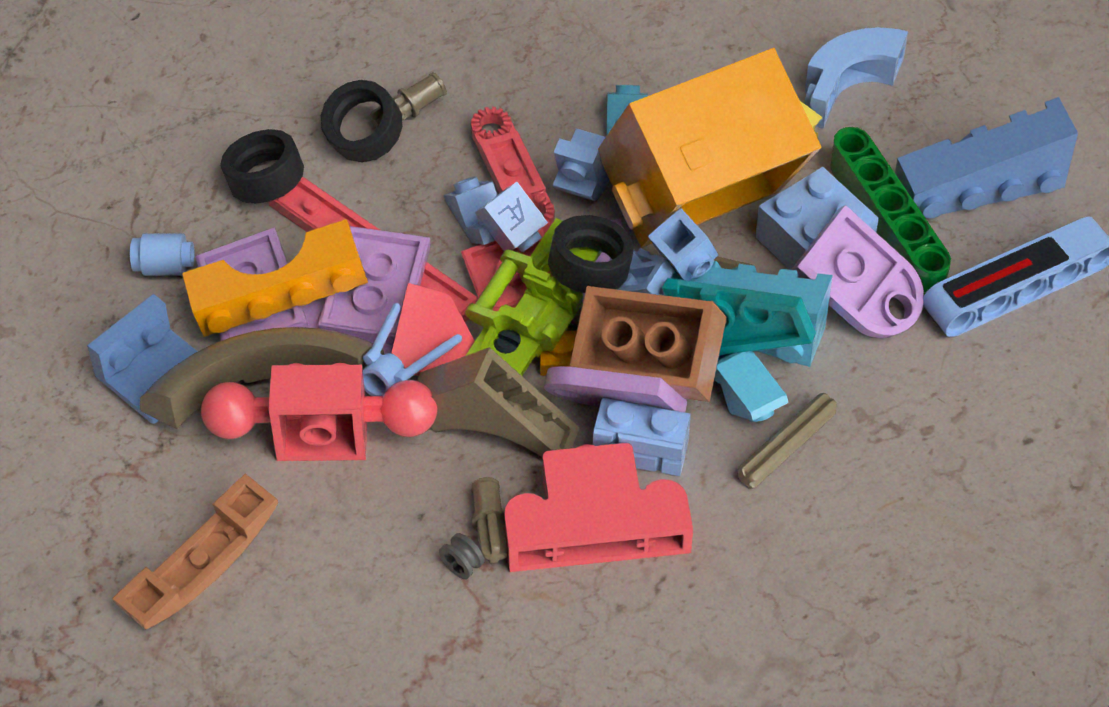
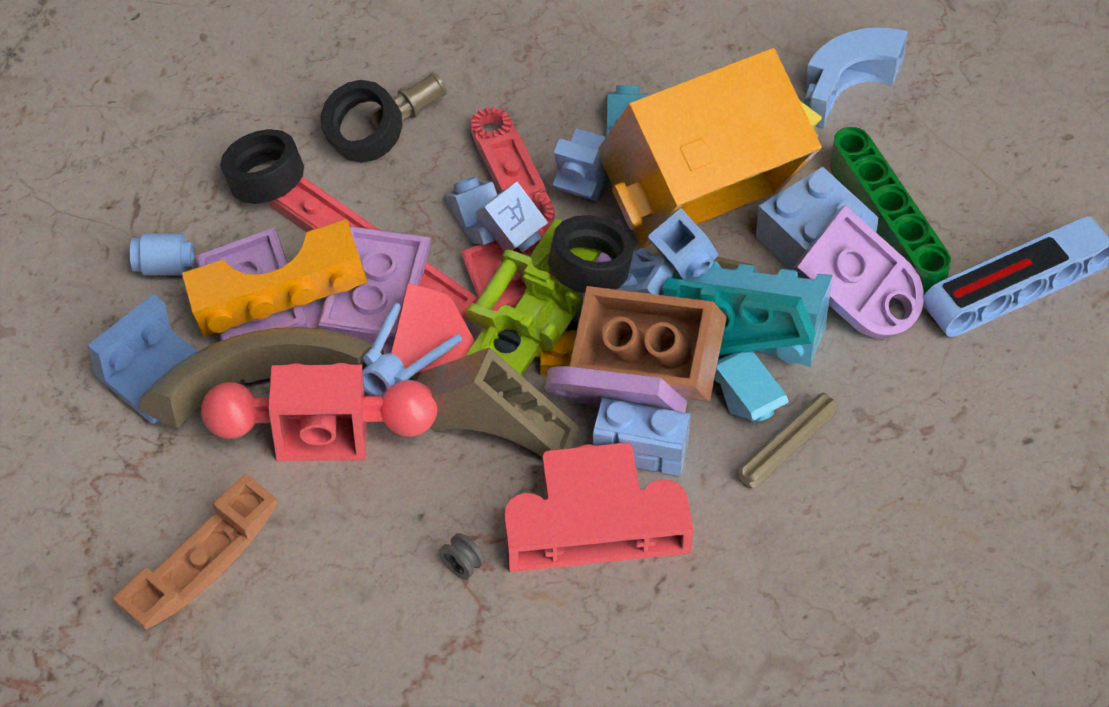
dark tan axle [471,477,508,564] -> none
medium blue wedge [895,97,1078,218] -> none

